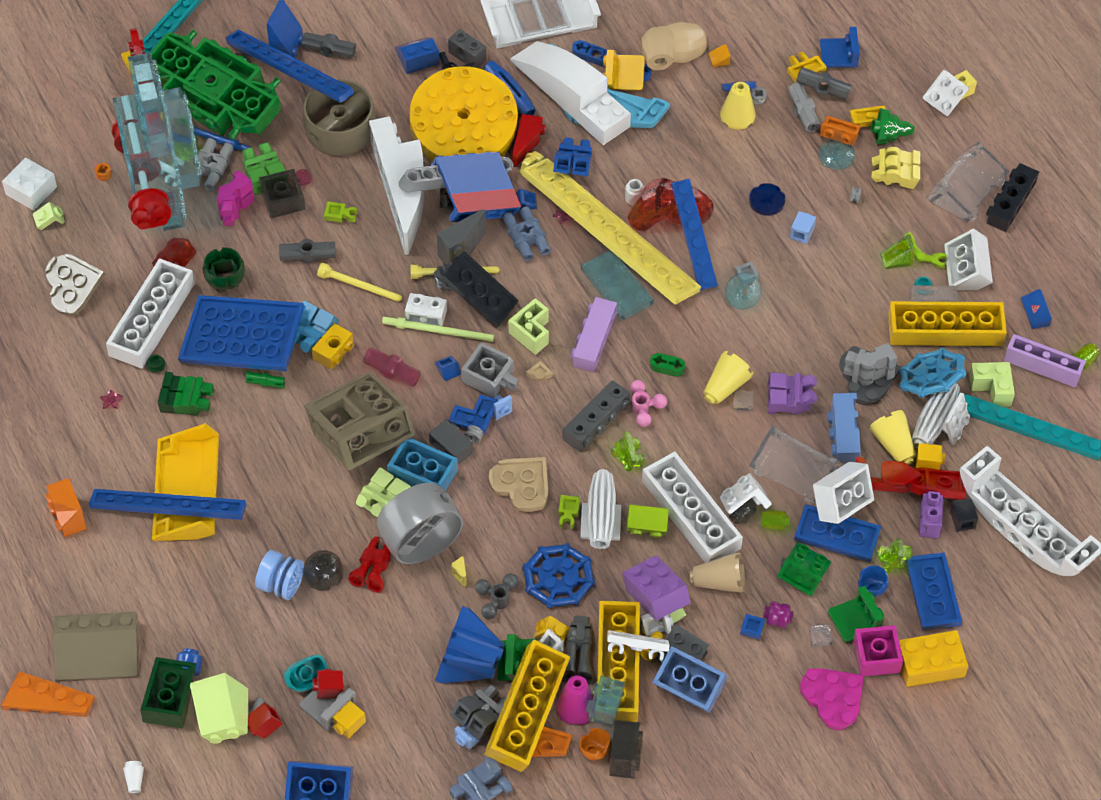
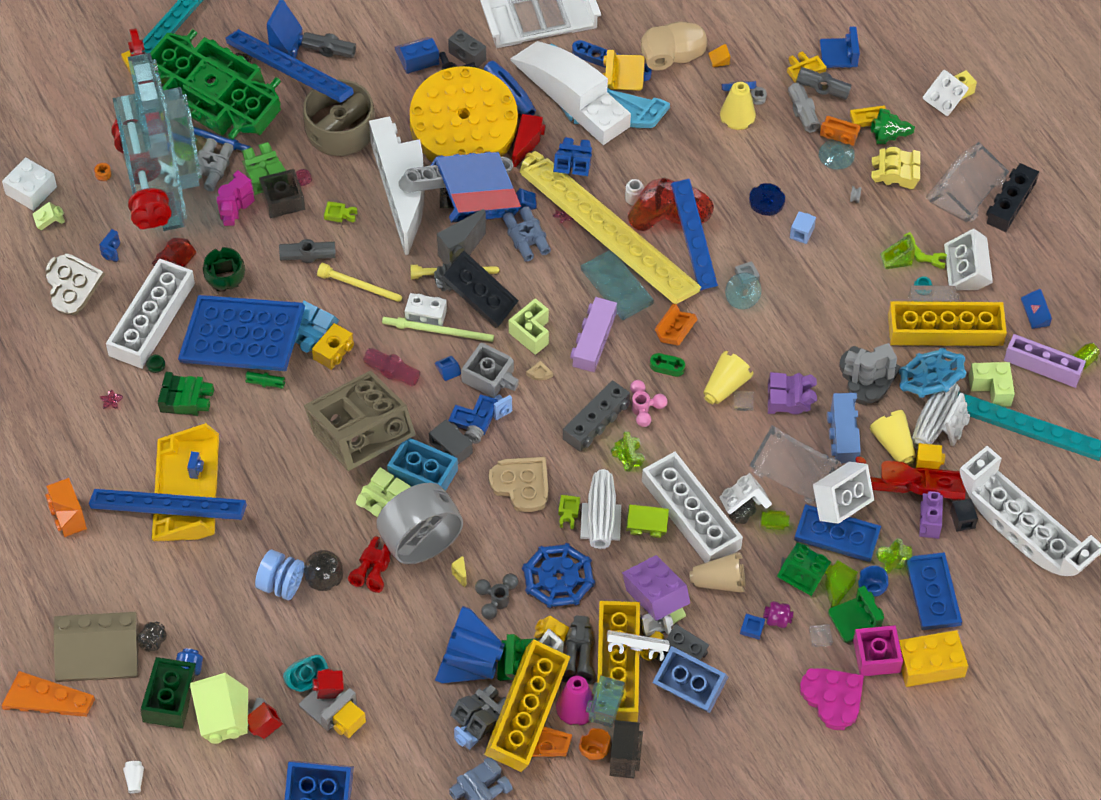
none -> blue bracket [99,229,120,262]
none -> clear smoke piece [137,621,167,652]
none -> blue plate [187,451,204,479]
none -> orange bracket [655,304,698,346]
none -> clear neon green slope [825,560,858,608]

